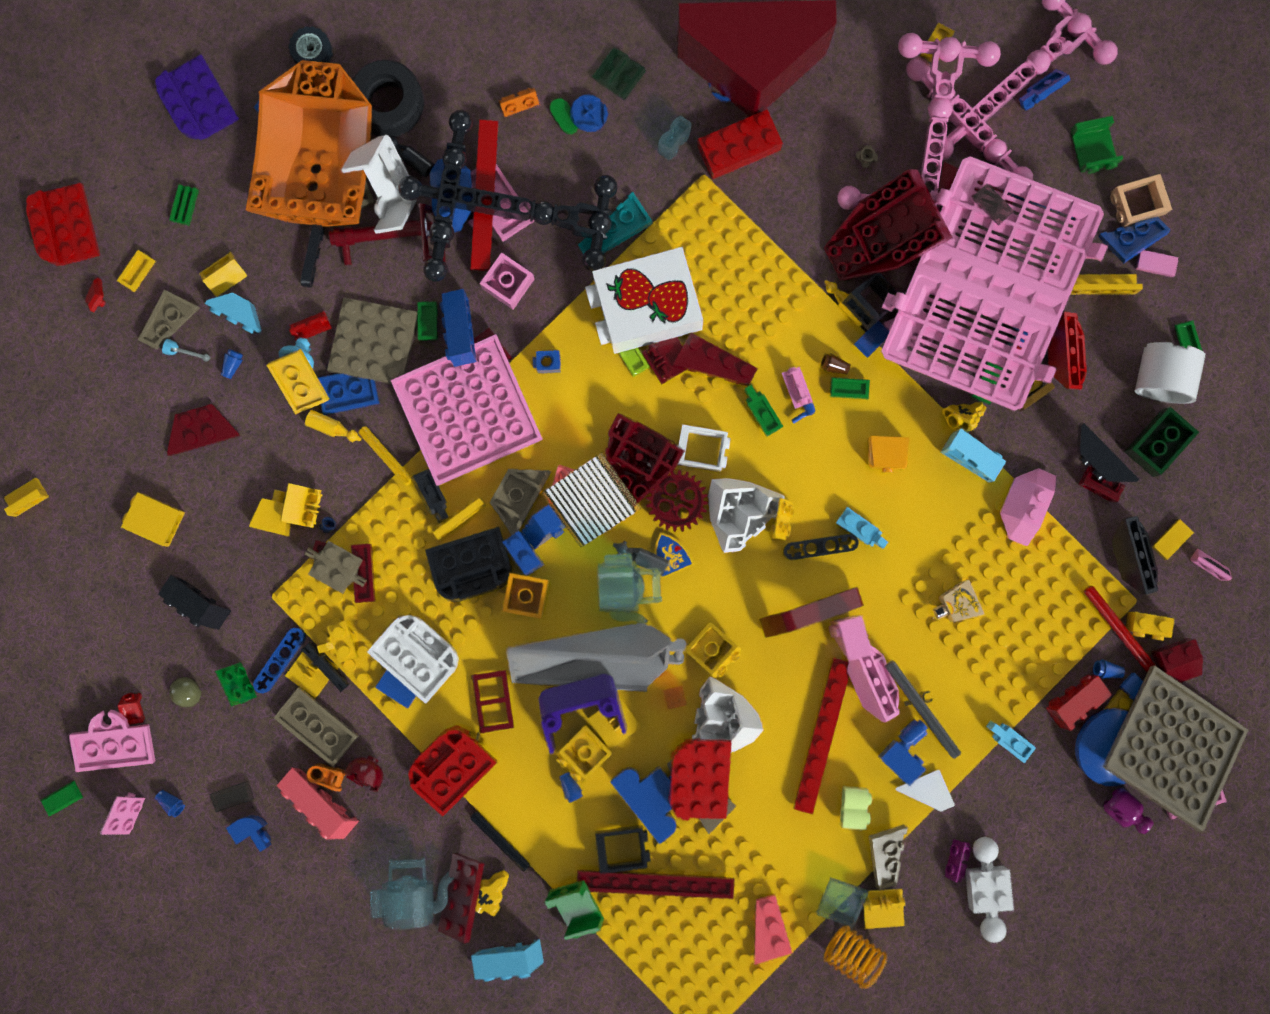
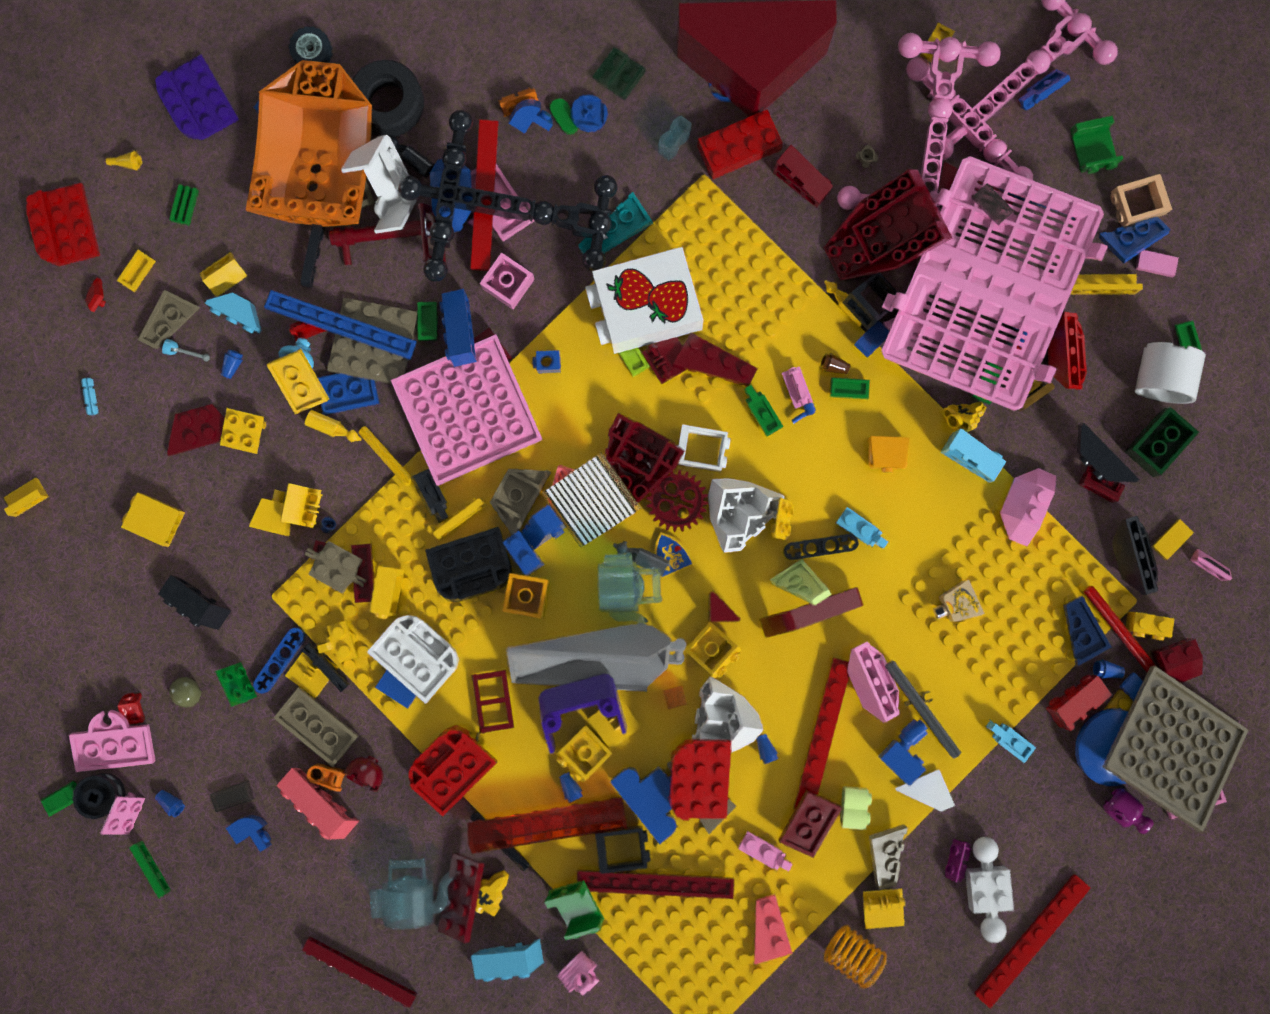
clear light blue tile [816,877,868,928] -> none
bright pink wedge [829,615,872,661] -> none
none -> black wheel [72,772,126,819]
none -> medium azure axle [81,378,98,415]
none -> yellow cone [106,151,142,170]
none -> green tile [129,841,171,899]
none -> yellow hinge [220,408,266,454]
none -> blue tile [264,290,417,360]
none -> dark red piece [302,936,418,1008]
none -> yellow window [370,566,404,619]
none -> clear red brick [467,797,627,854]
none -> blue brick [509,99,553,133]
none -> bright pink piece [557,951,599,995]
none -> dark red slope [708,591,741,622]
none -> bright pink hinge [738,831,793,871]
none -> blue cone [756,734,778,764]
none -> yellowish green wing [770,559,831,605]
none -> dark red wedge [773,145,833,208]
none -> dark red plate [778,790,842,858]
none -> red plate [974,874,1091,1009]
none -> dark blue wing [1063,596,1112,666]

